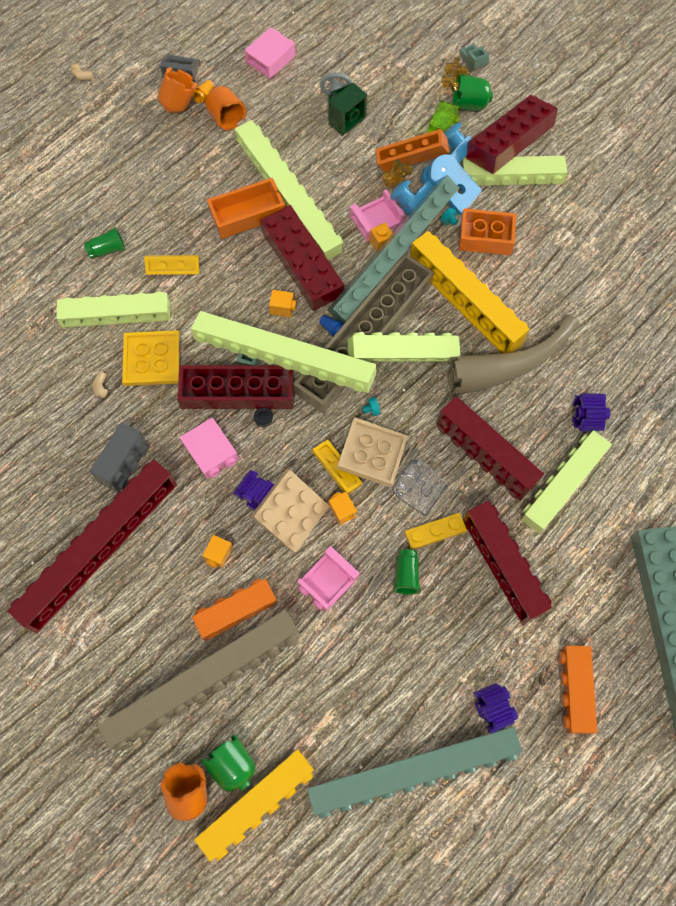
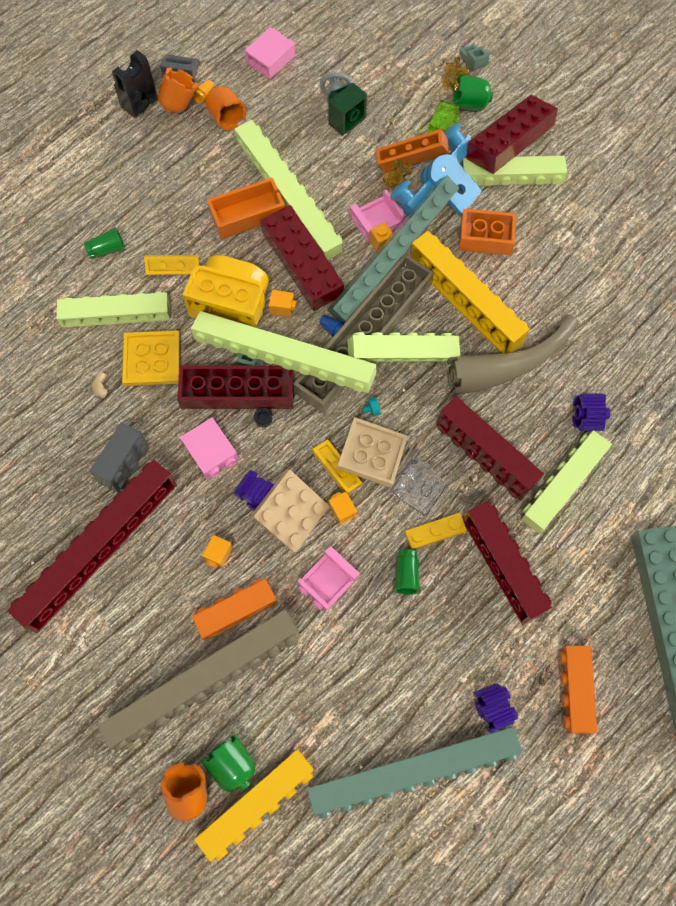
tan arm [71,63,94,80] -> none
teal tile [440,207,459,226] -> none
none -> black brick [112,50,158,118]
none -> yellow brick [182,255,269,328]

